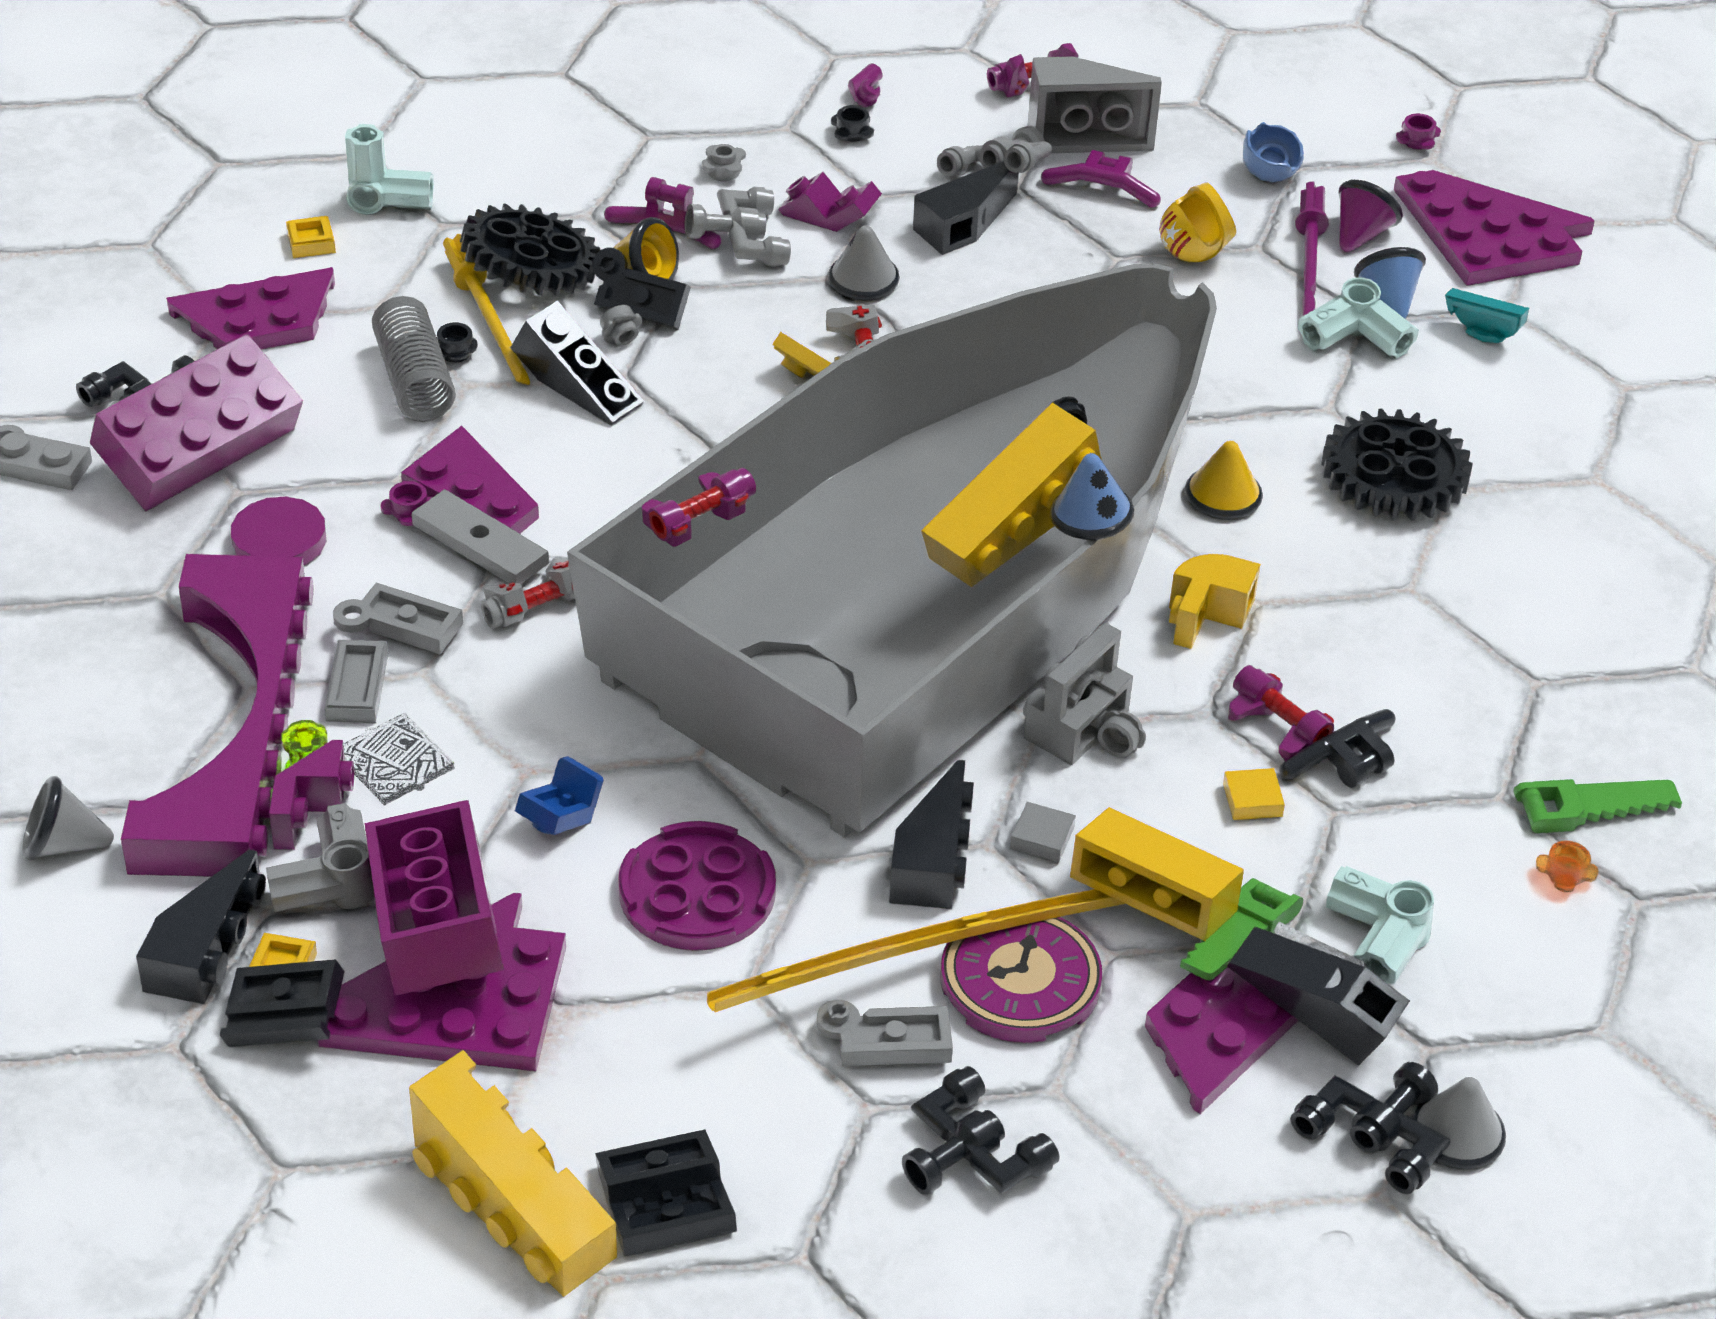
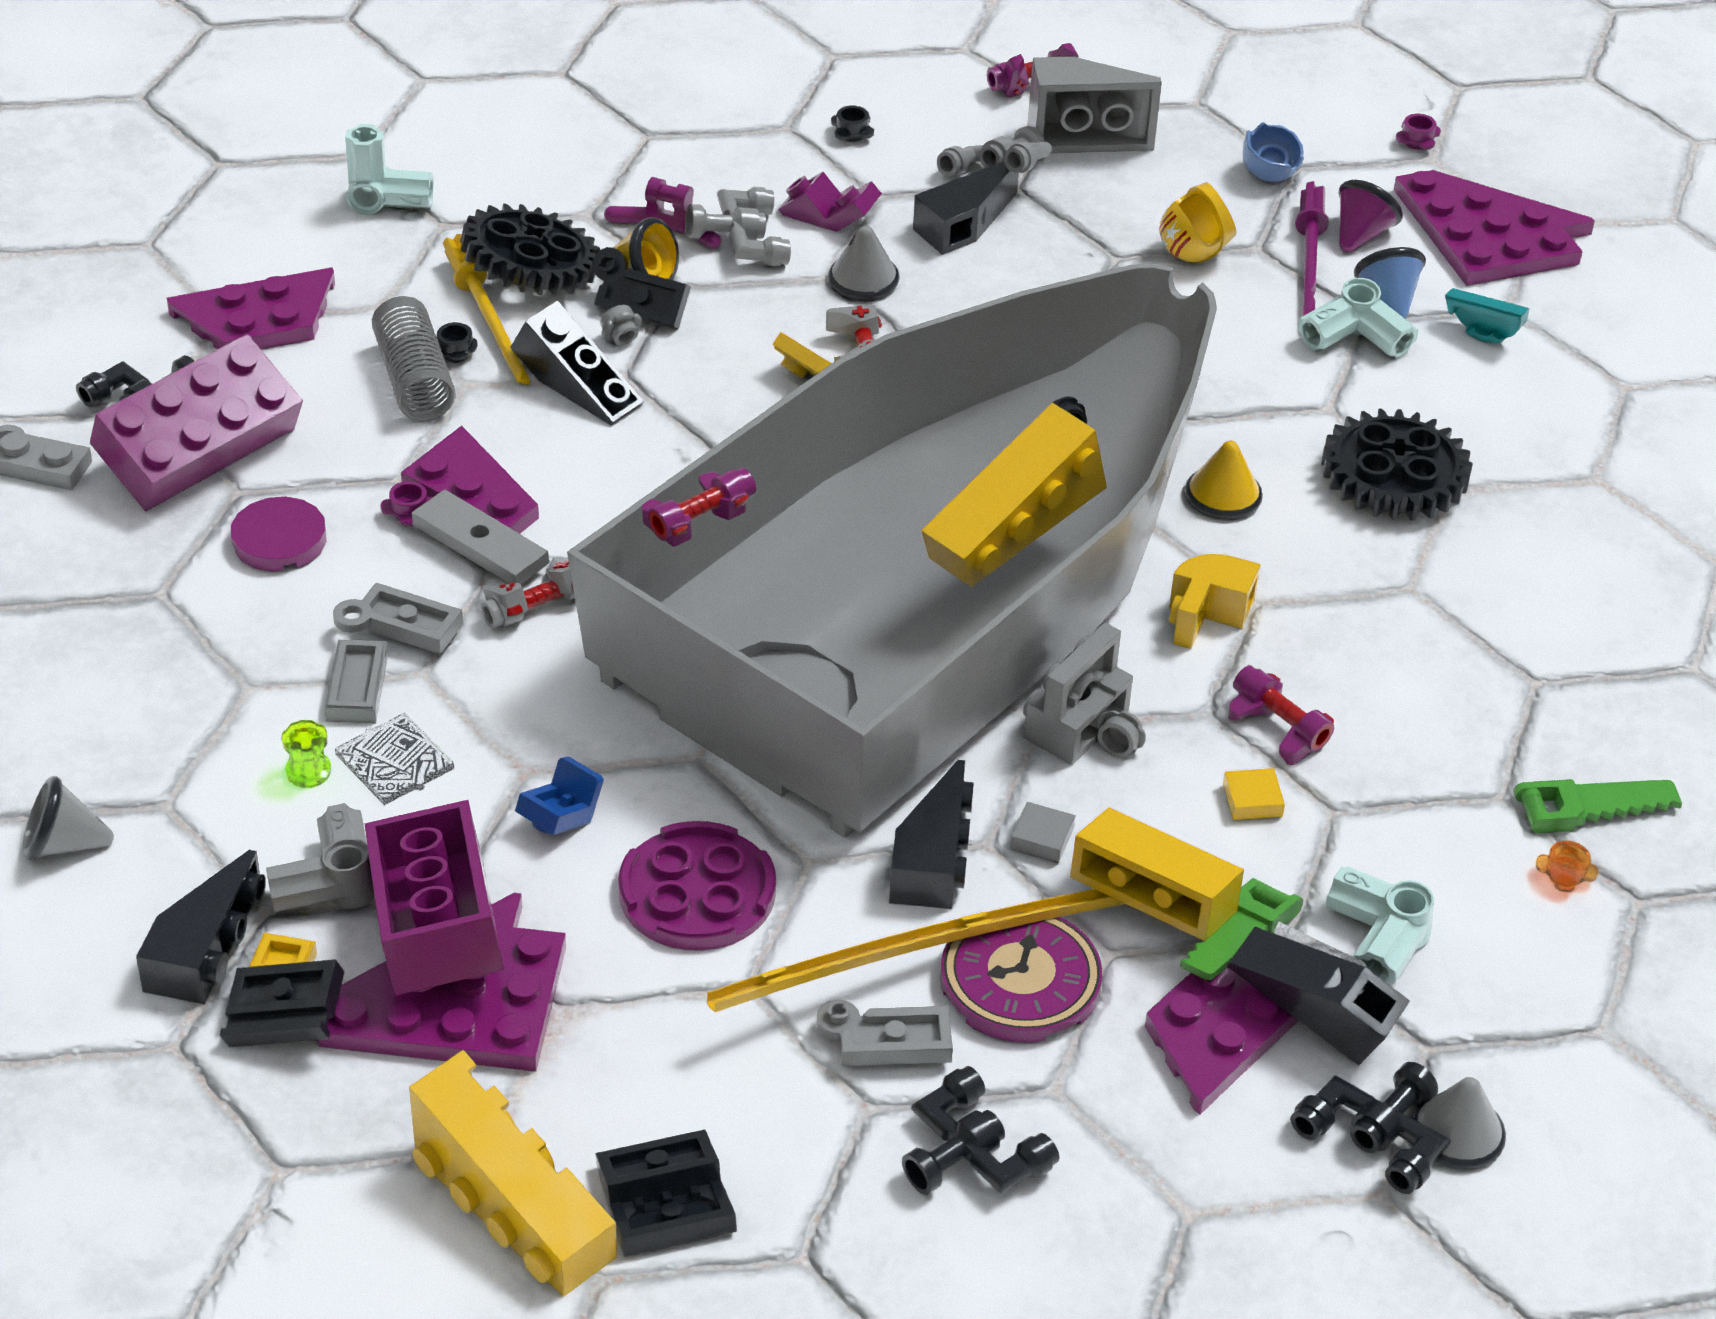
magenta arch [121,554,314,877] -> none
magenta slope [269,739,355,850] -> none
yellow tile [286,216,336,258] -> none
light grey plate [702,144,746,181] -> none
magenta arm [848,63,883,107] -> none
magenta piece [1041,150,1161,208] -> none
medium blue hat [1050,453,1135,540] -> none
black piece [1279,709,1396,788] -> none

